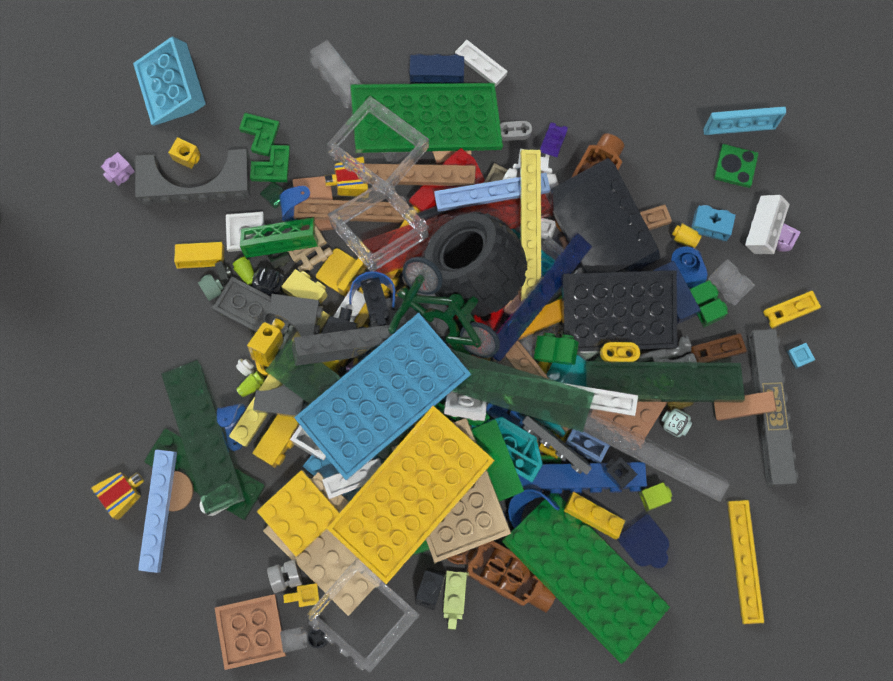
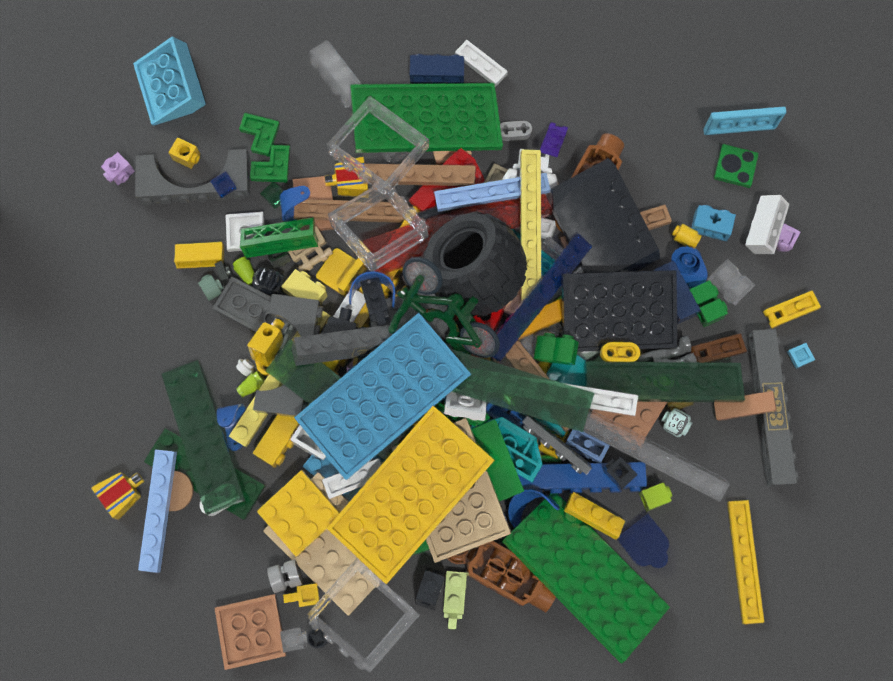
none -> clear blue plate [210,172,237,198]

